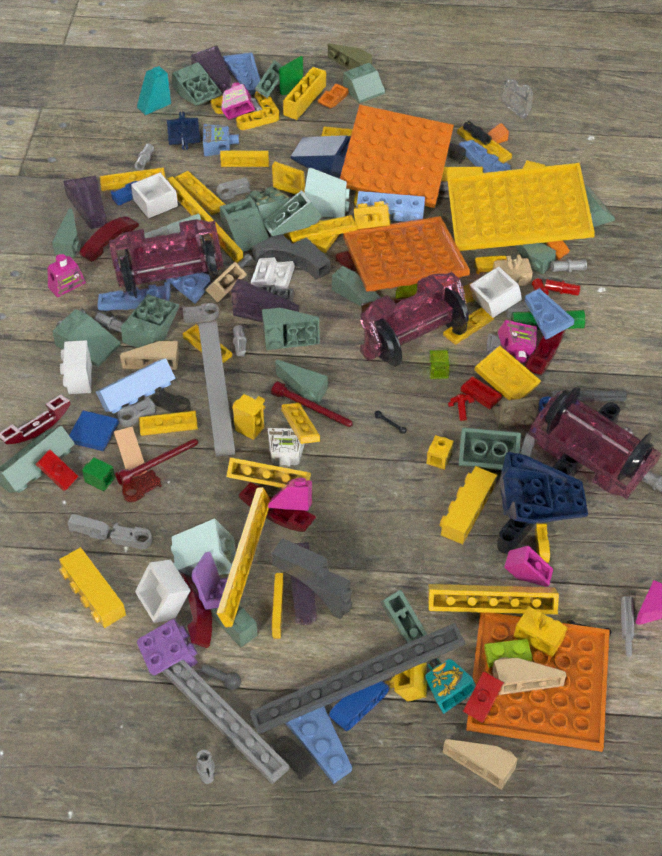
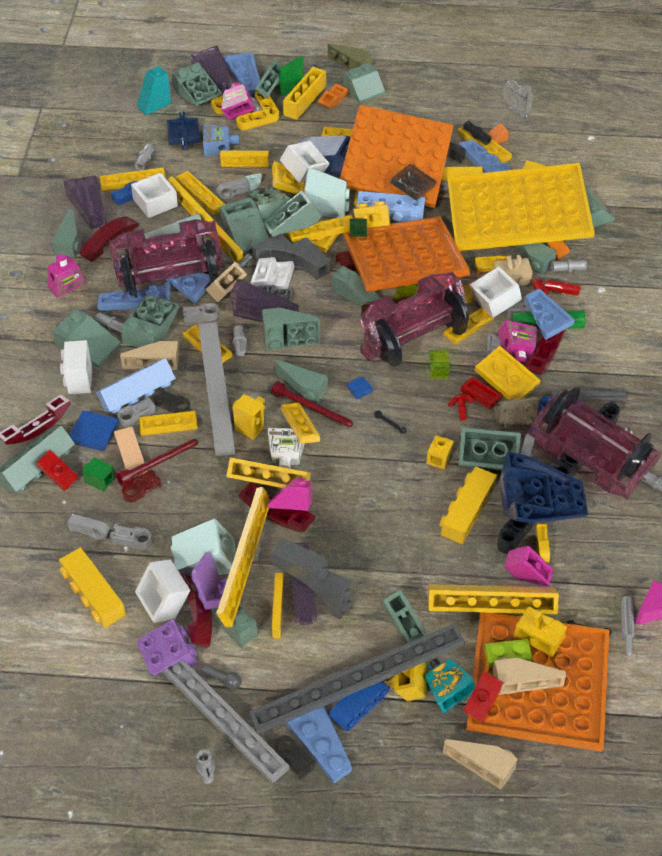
none -> light aqua tile [245,173,262,191]
none -> white piece [280,141,330,183]
none -> blue tile [347,376,373,399]
none -> dark green tile [349,219,367,237]
none -> clear smoke plate [390,163,437,201]

